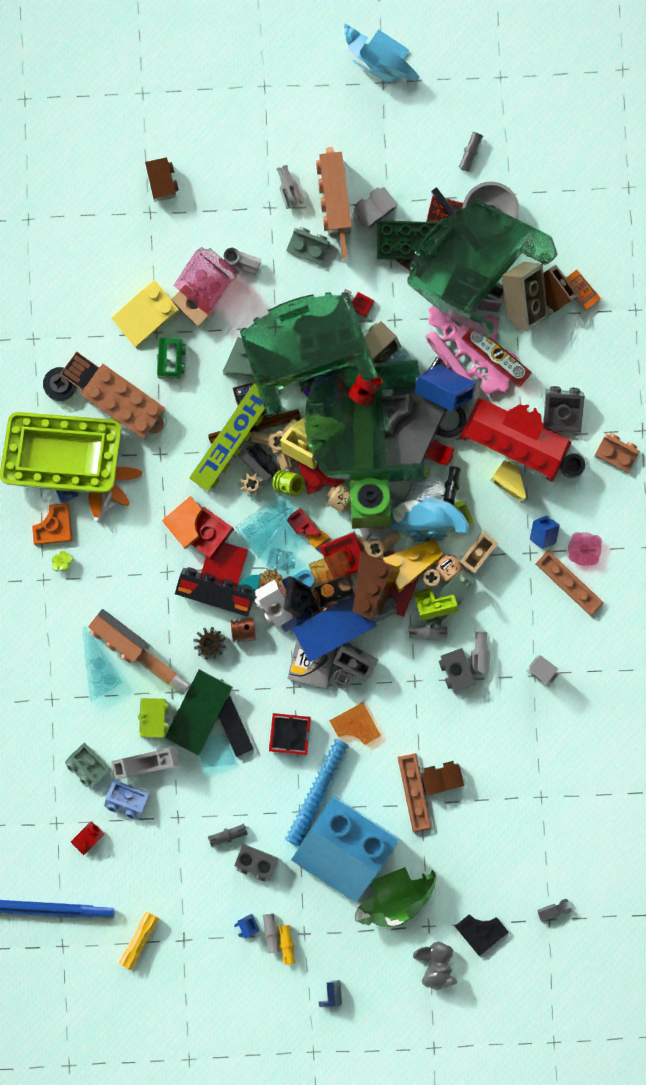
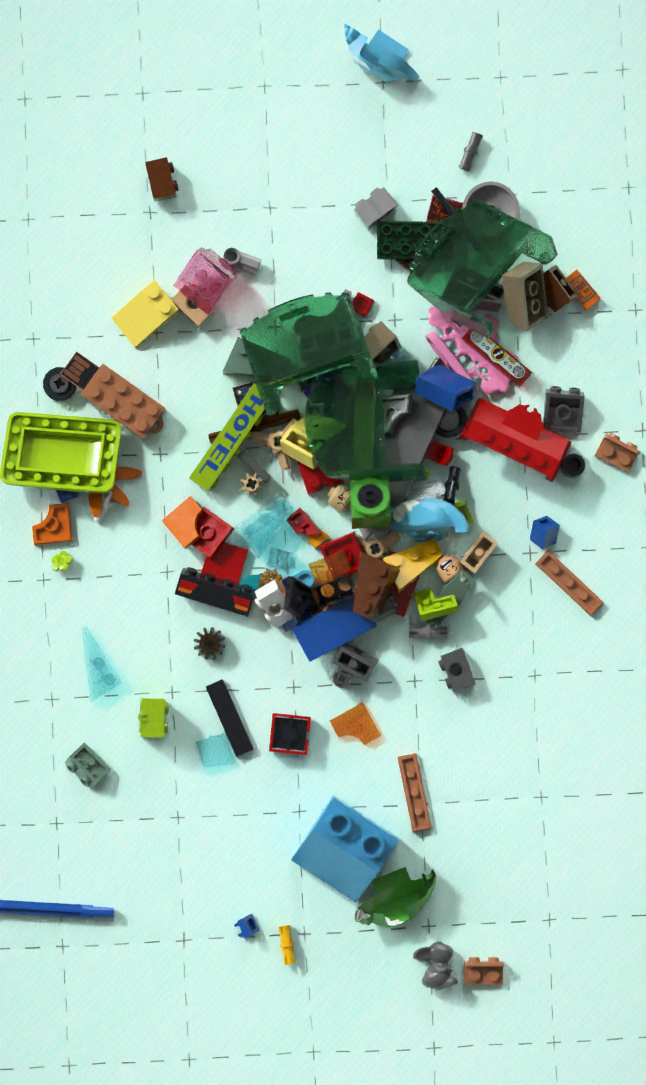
red bracket [70,821,104,856] -> none
nougat piece [88,609,191,695] -> none
medium blue bracket [104,780,150,820] -> none
light grey arch [111,747,180,780] -> none
yellow axle [118,911,160,971] -> none
green window [157,337,186,379] -> none
dark green tile [164,669,233,756] -> none
dark grey pin [208,823,248,848] -> none
copper piece [230,618,256,643] -> none
dark grey brick [234,843,279,882] -> none
black pin [249,443,281,478] -> none
light grey pin [262,913,280,953] -> none
lime piece [272,470,305,497] -> none
light grey arm [276,165,304,210] -> none
dark azure piece [285,739,349,846] -> none
sand green bracket [286,227,330,265] -> none
slope [287,642,336,689] -> none
nougat piece [316,147,352,262] -> none
dark blue tile [318,980,342,1007] -> none
red wheel [349,370,383,406] -> none
reddish brown brick [421,760,465,796] -> none
tan bush [422,569,440,587] -> none
black tile [455,914,508,956] -> none
light grey arm [471,632,490,674] -> none
light yellow slope [490,460,526,502] -> none
light grey brick [526,655,559,684] -> none
dark grey bar [537,898,572,922] -> none
clear pink piece [568,532,602,566] -> none
none -> nougat bracket [464,957,504,985]

